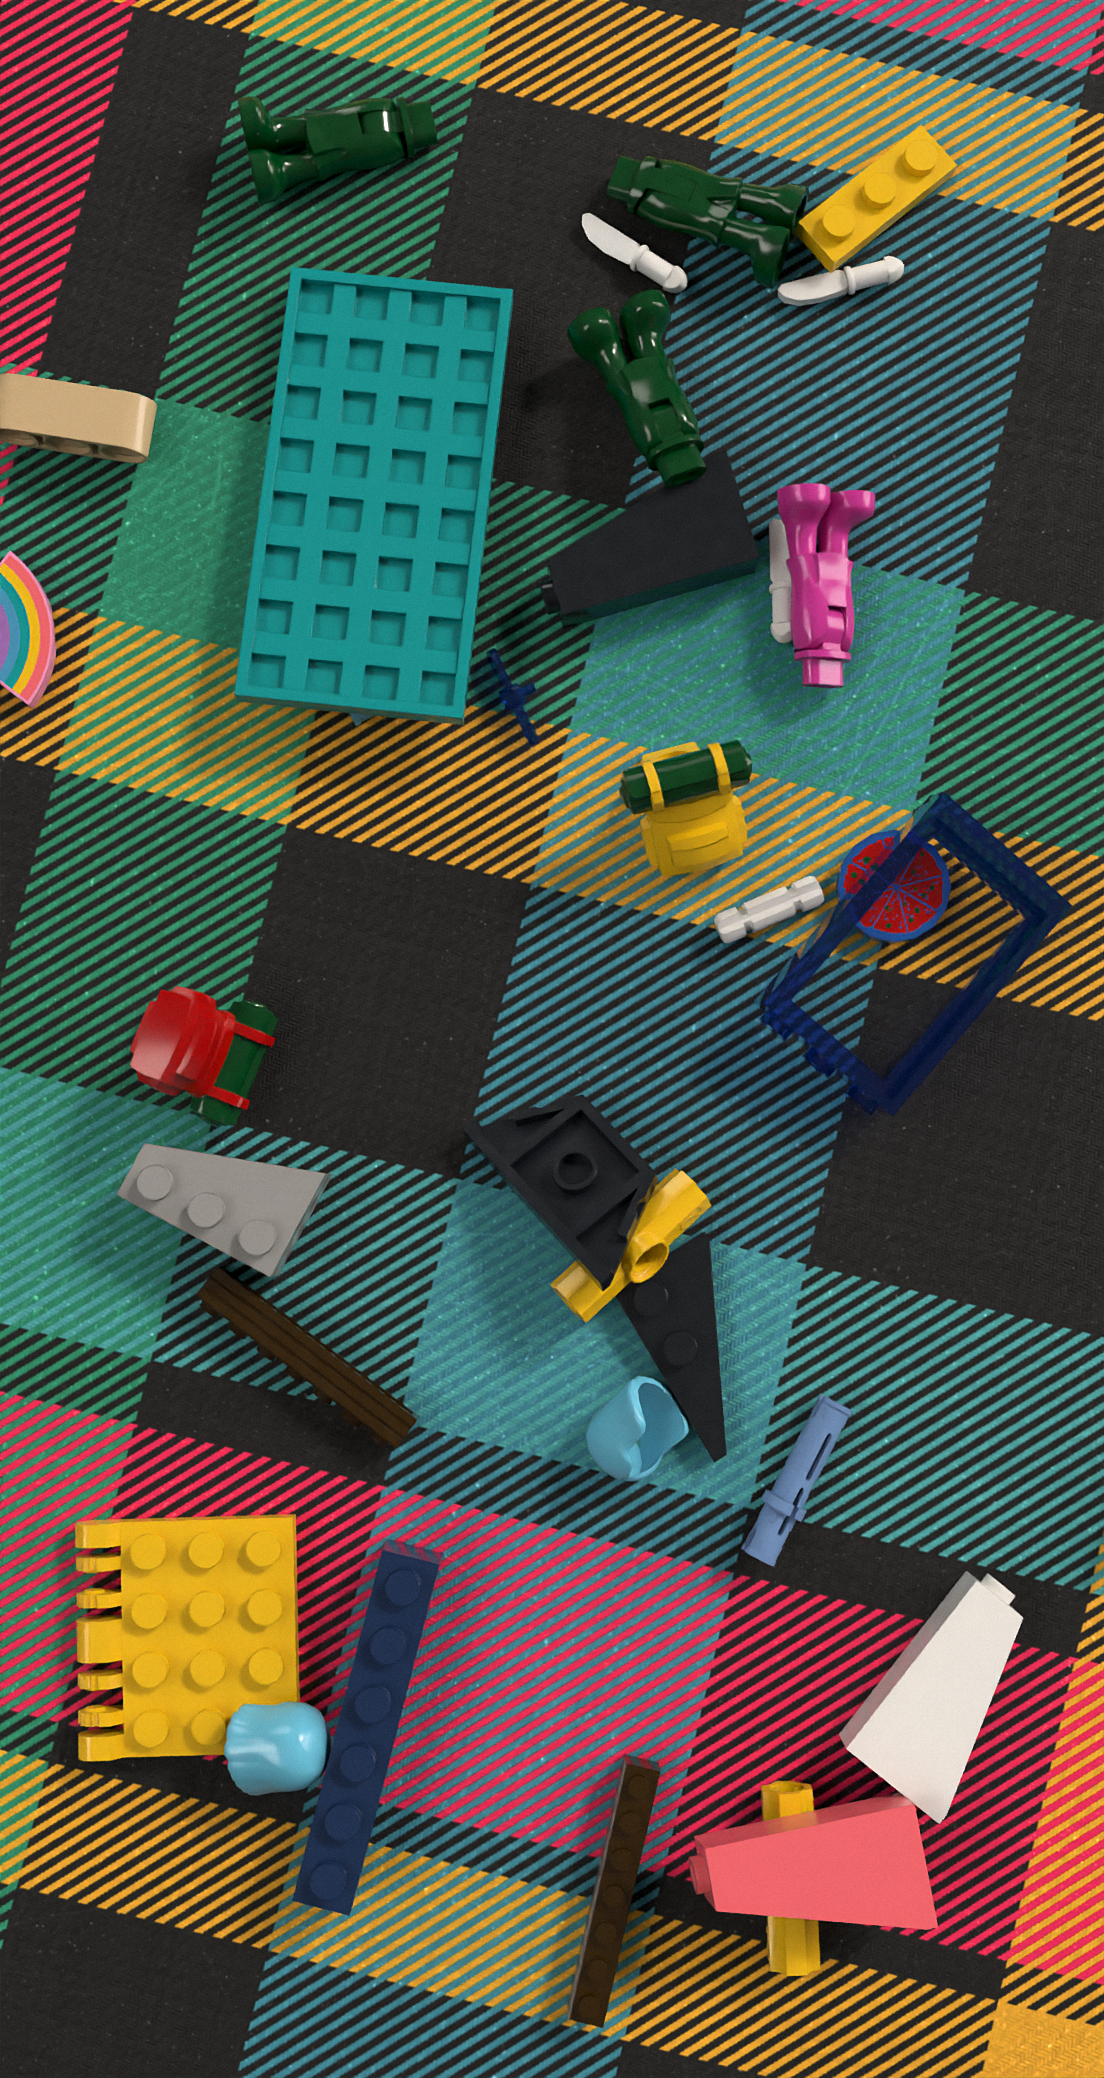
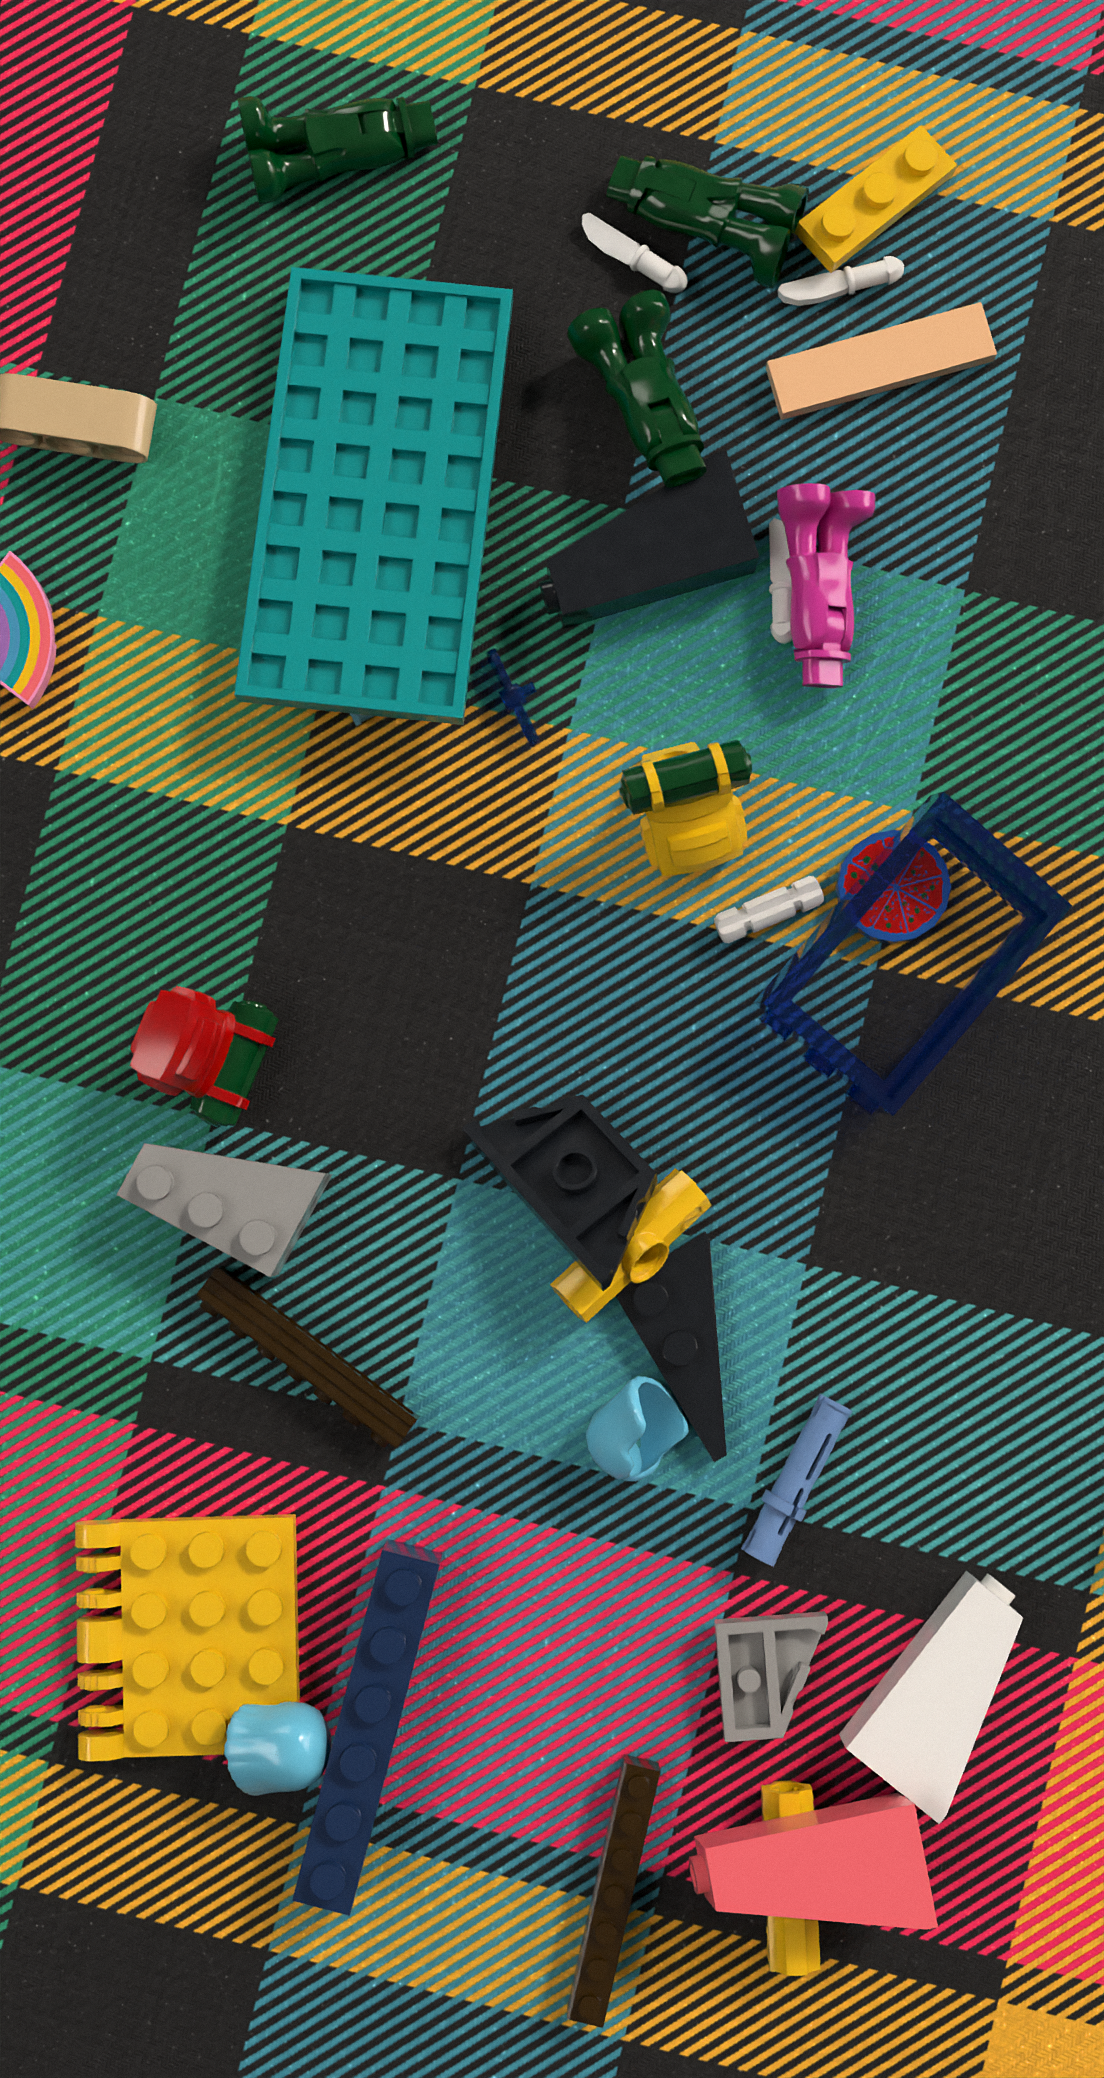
none -> light grey wing [714,1611,828,1742]
none -> light nougat tile [766,302,997,420]

